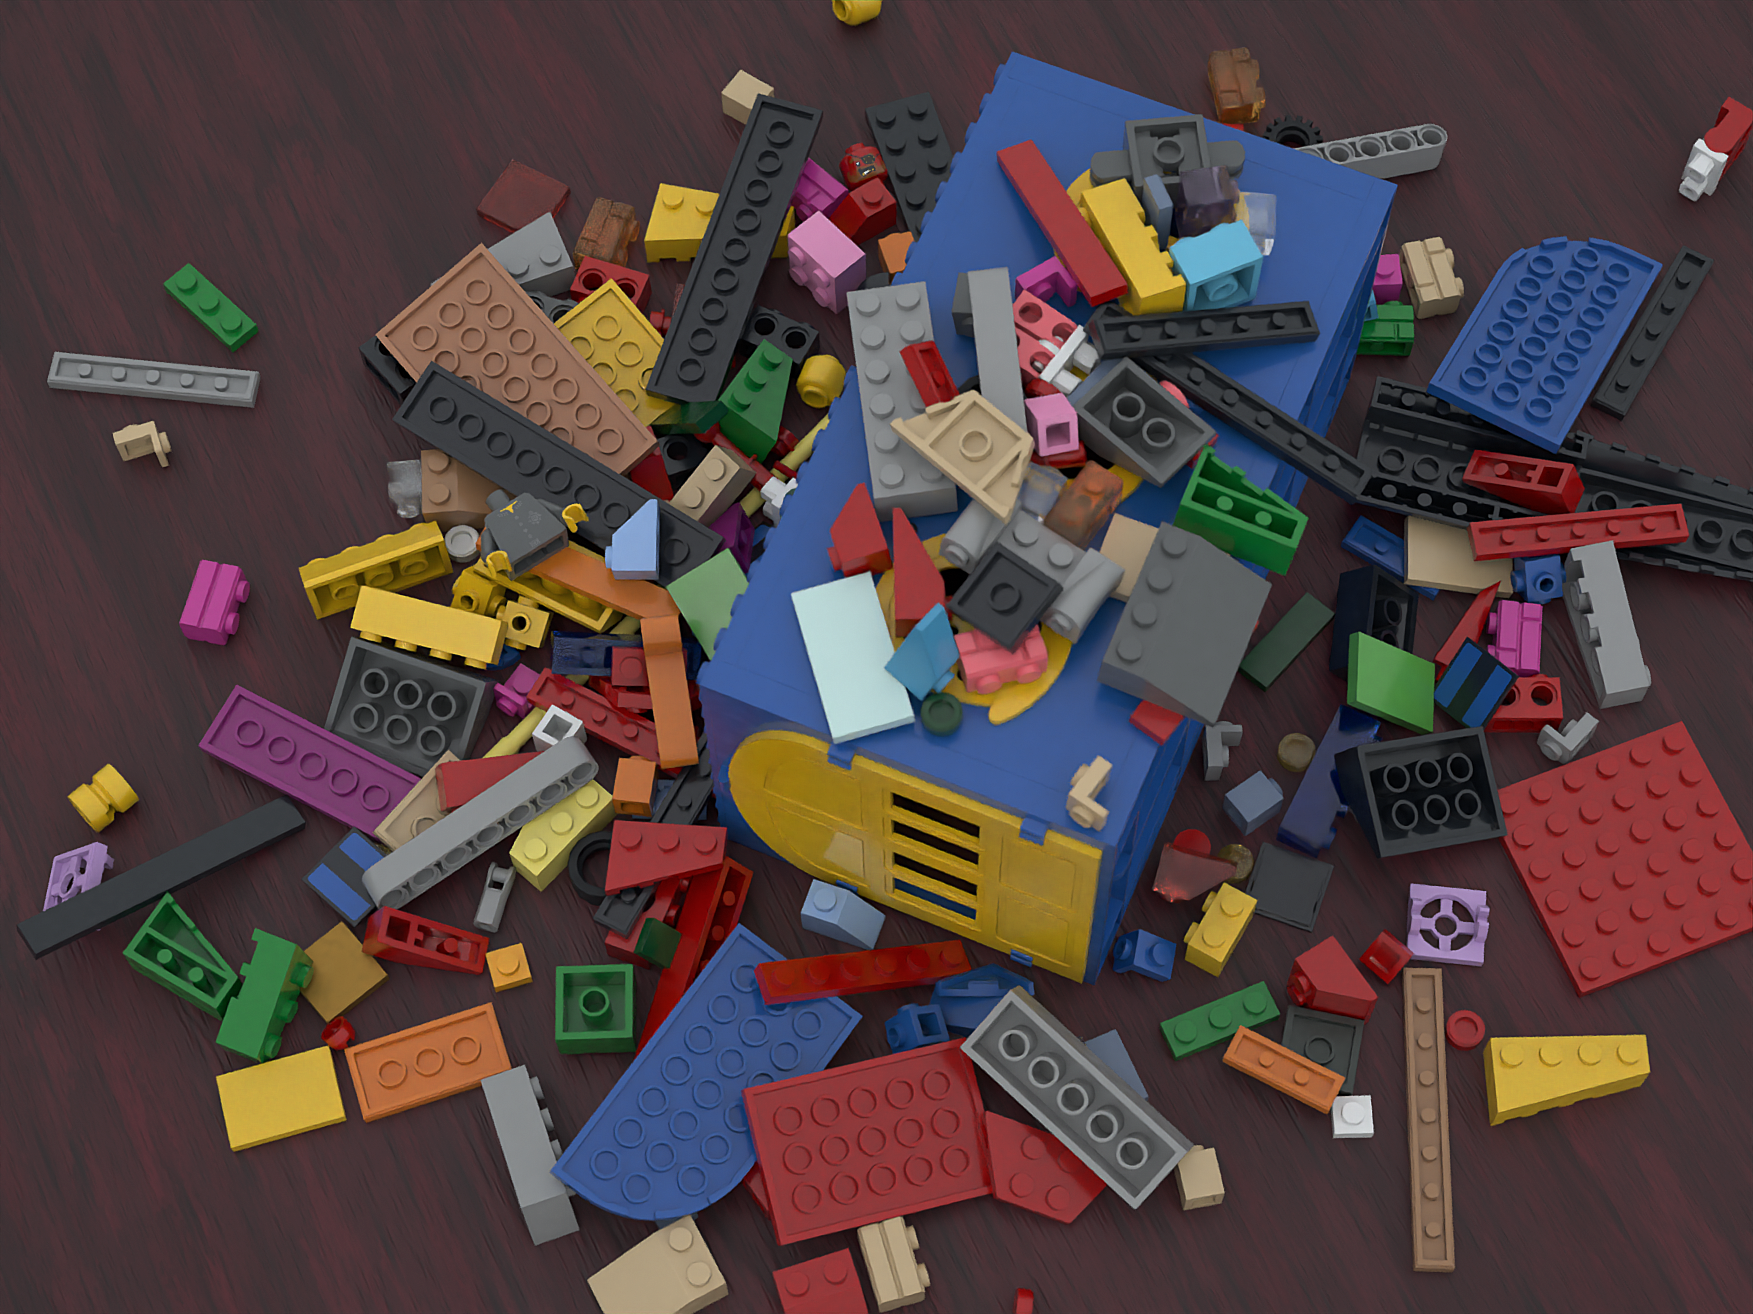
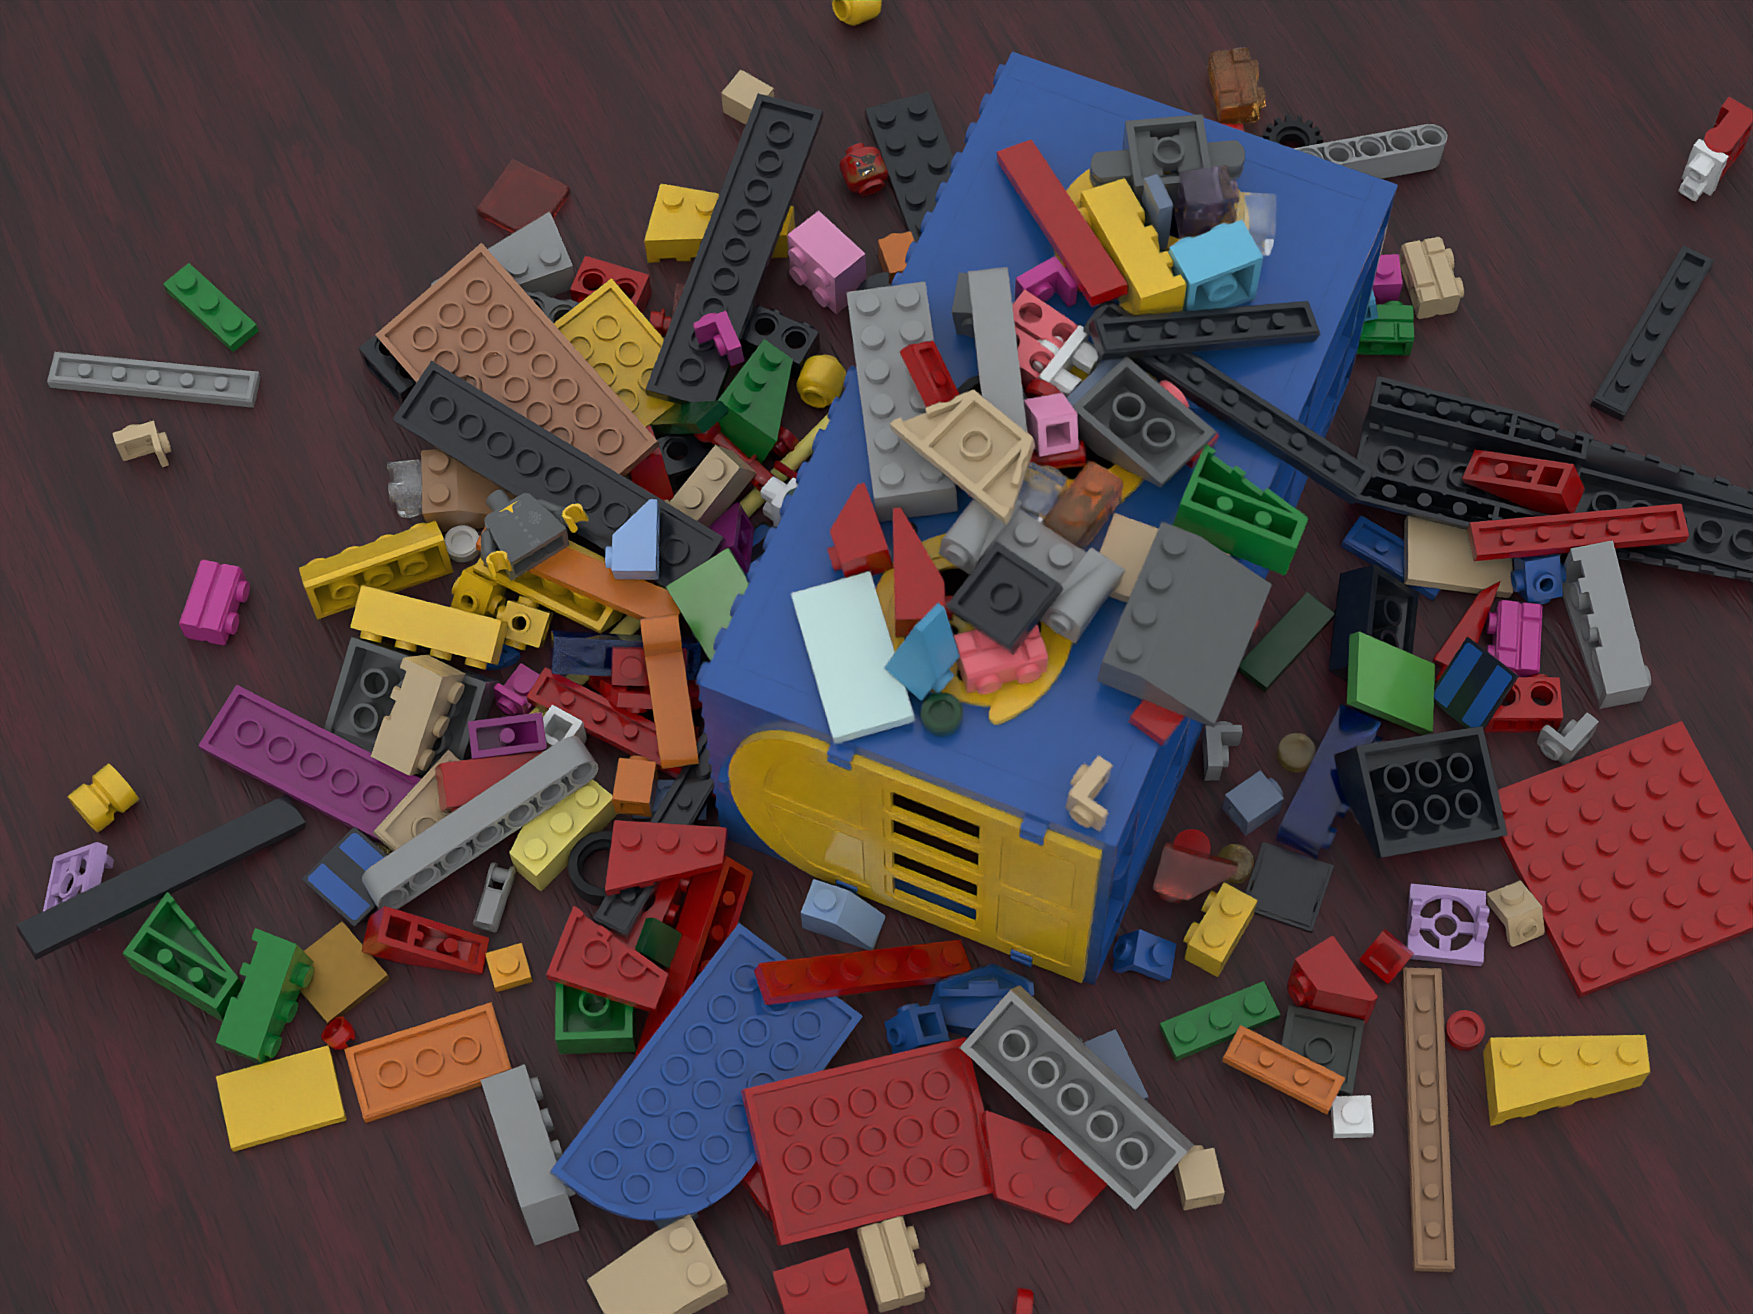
clear orange brick [573,197,640,270] -> none
dark pink brick [791,158,848,222] -> none
red slope [828,177,897,246] -> none
blue plate [1426,236,1663,454] -> none
none -> tan wedge [371,655,465,776]
none -> magenta slope [468,712,547,759]
none -> red wing [546,906,669,1014]
none -> dark pink bracket [693,310,744,366]
none -> tan bracket [1487,881,1545,947]

